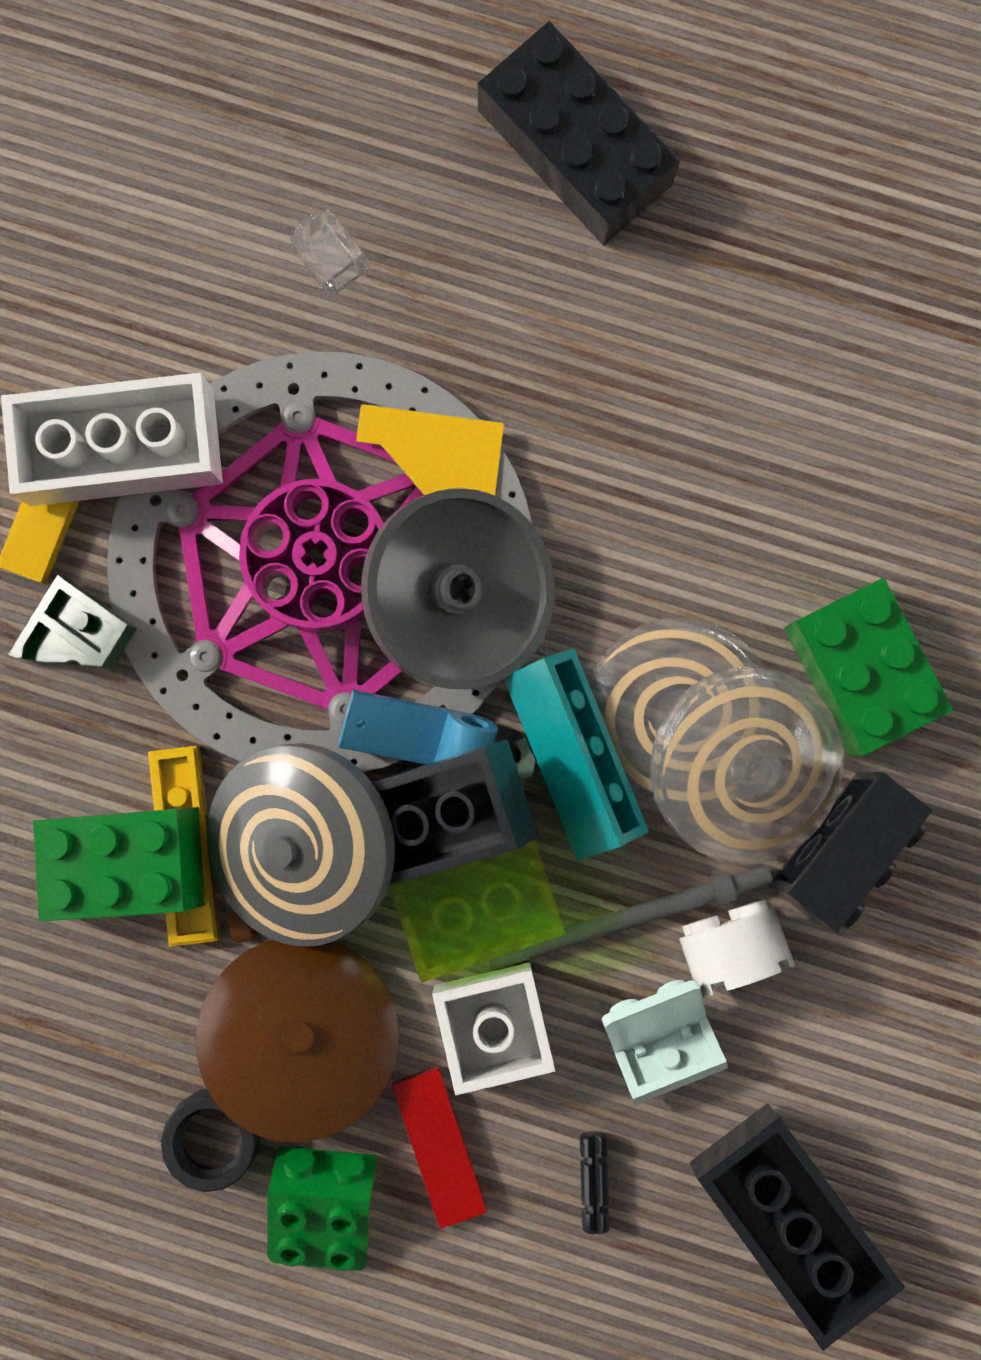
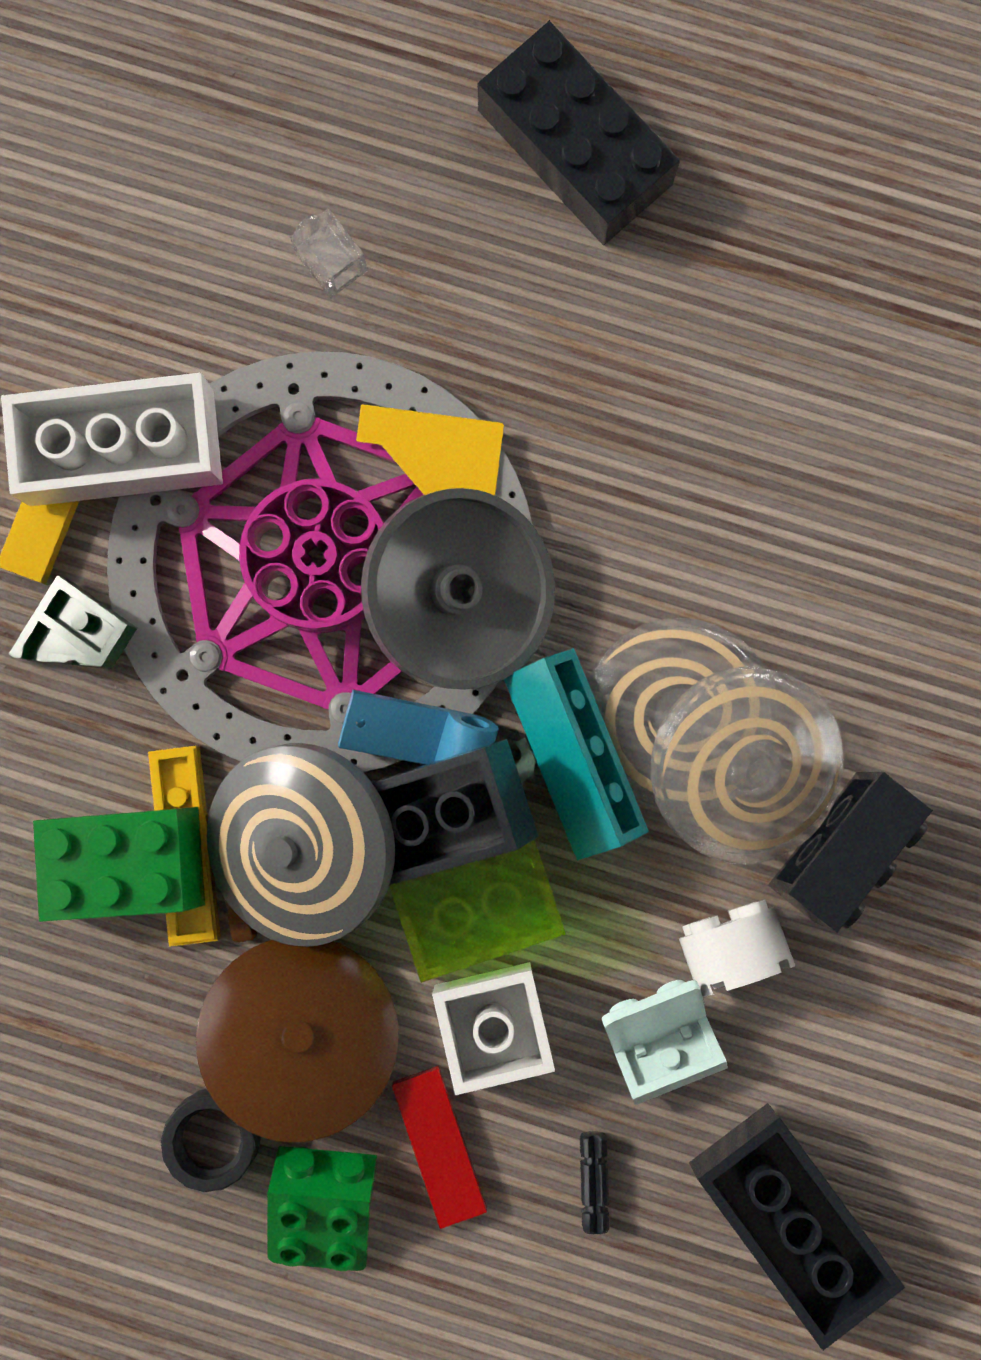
dark grey bar [486,865,773,971] -> none
green brick [783,577,954,756] -> none

